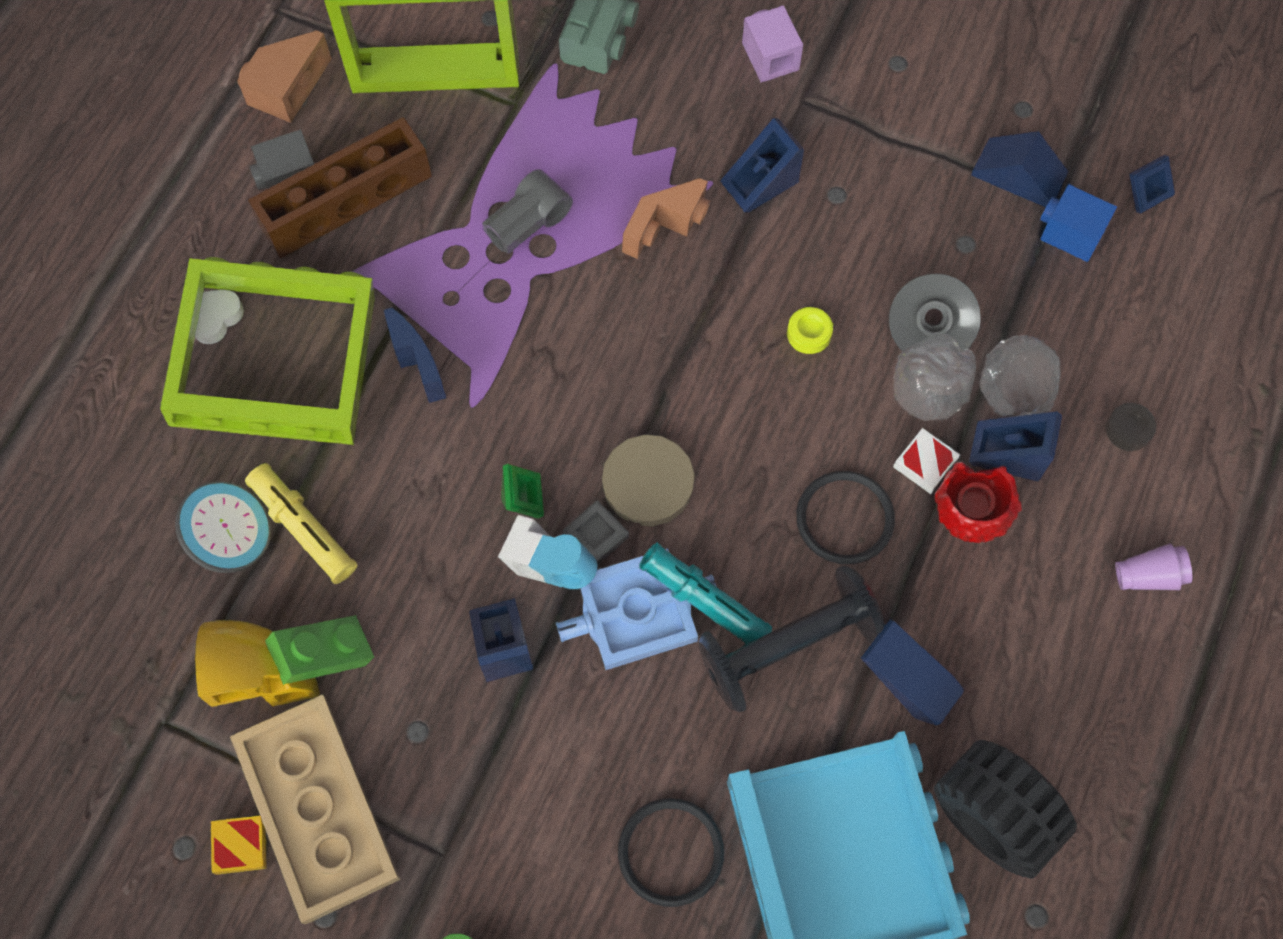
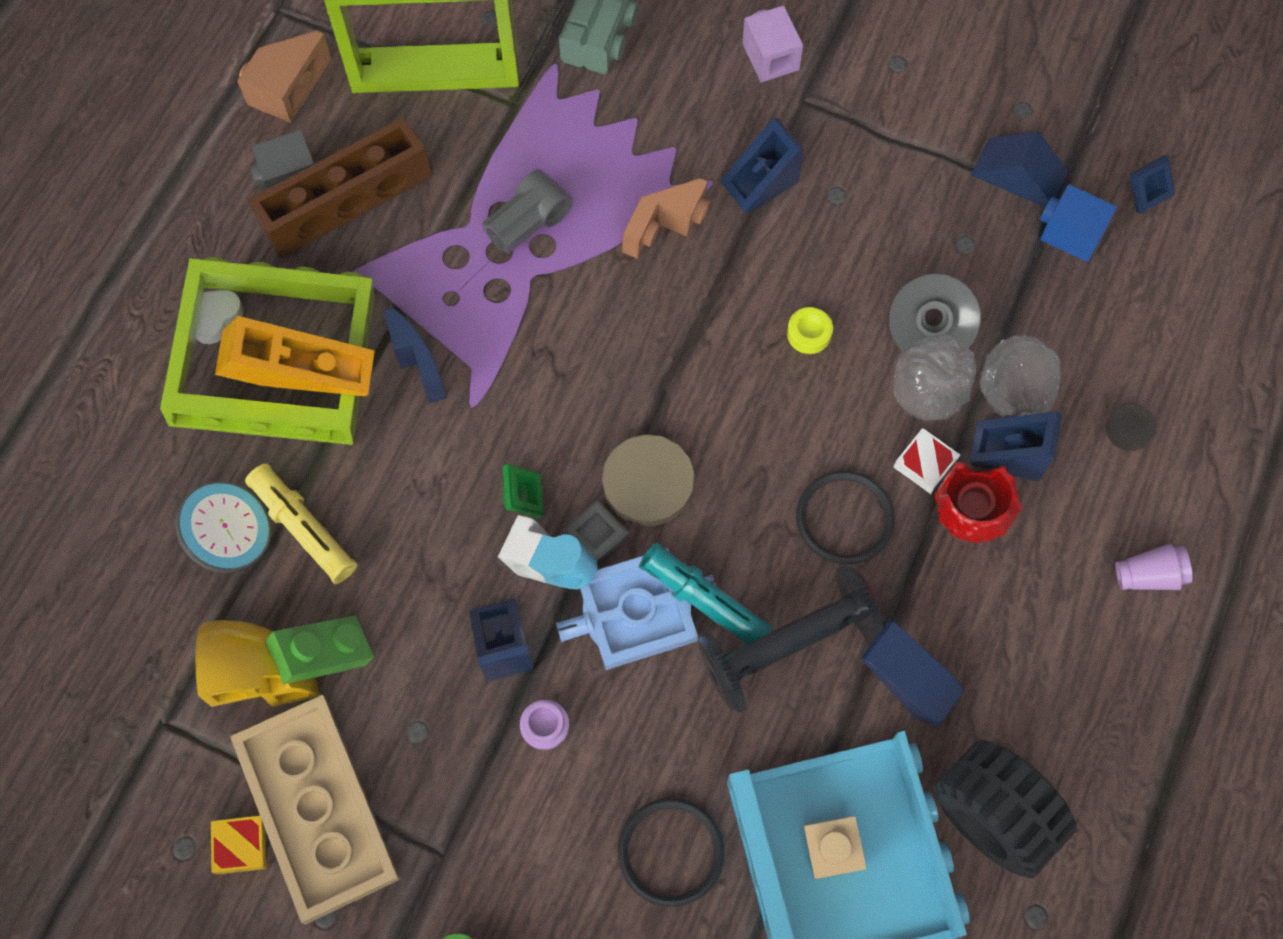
none -> light orange slope [215,316,375,397]
none -> lavender plate [520,700,569,750]
none -> tan brick [804,815,867,879]

